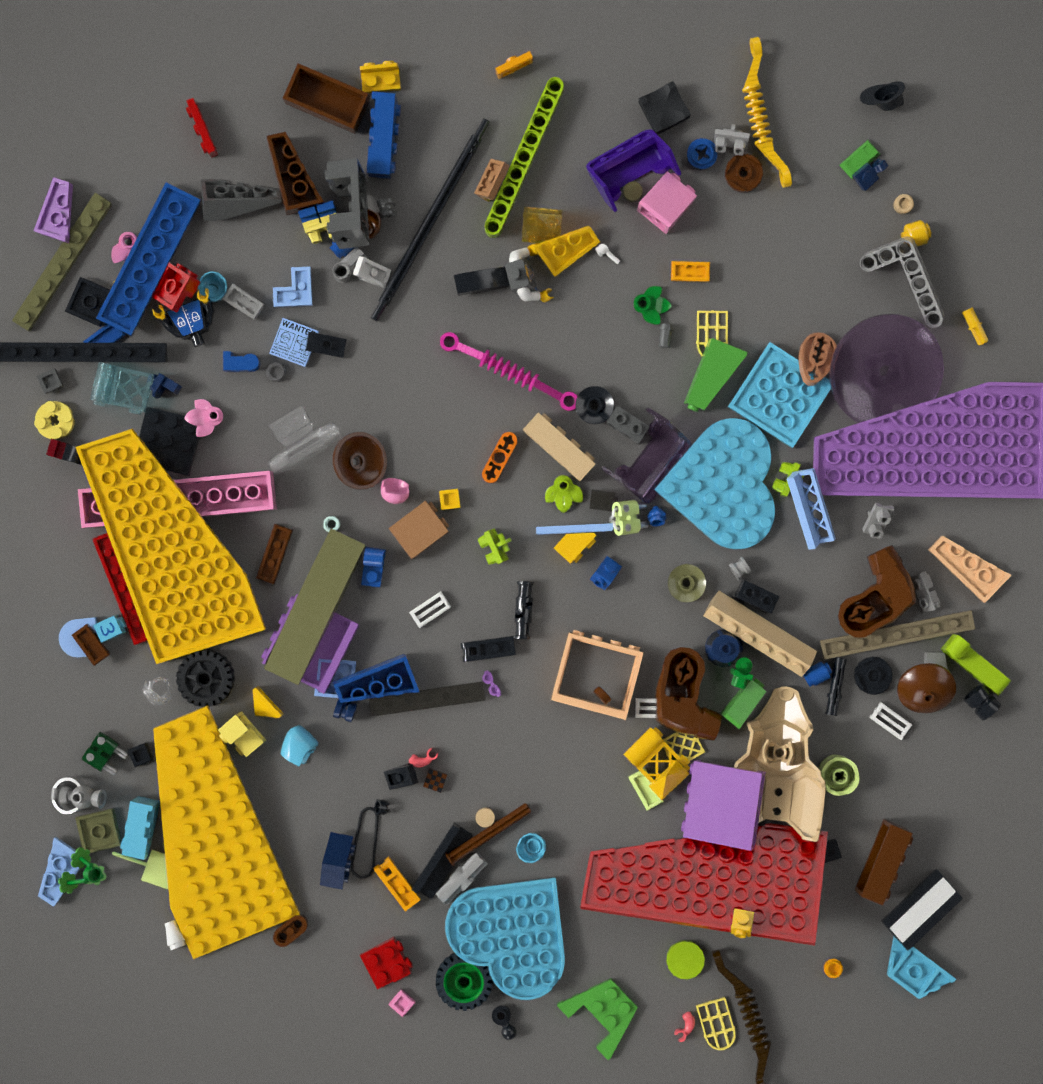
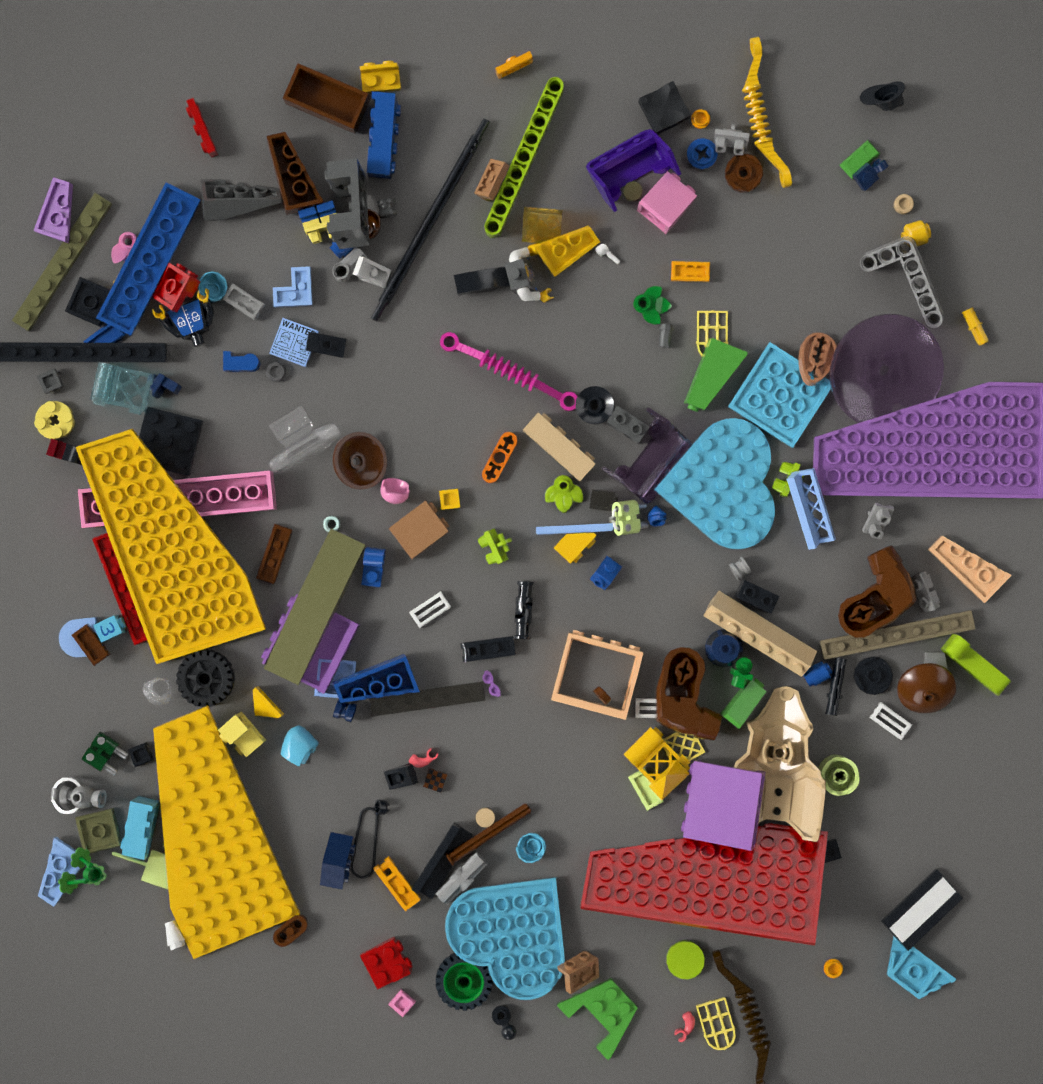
bright pink plate [184,399,223,437] -> none
olive dish [668,564,706,602] -> none
yellow bracket [731,909,754,938] -> none
reddish brown piece [854,819,913,906] -> none
black wheel [964,684,1001,721] -> none
none -> medium nougat bracket [558,951,599,994]
none -> light orange plate [691,109,710,129]

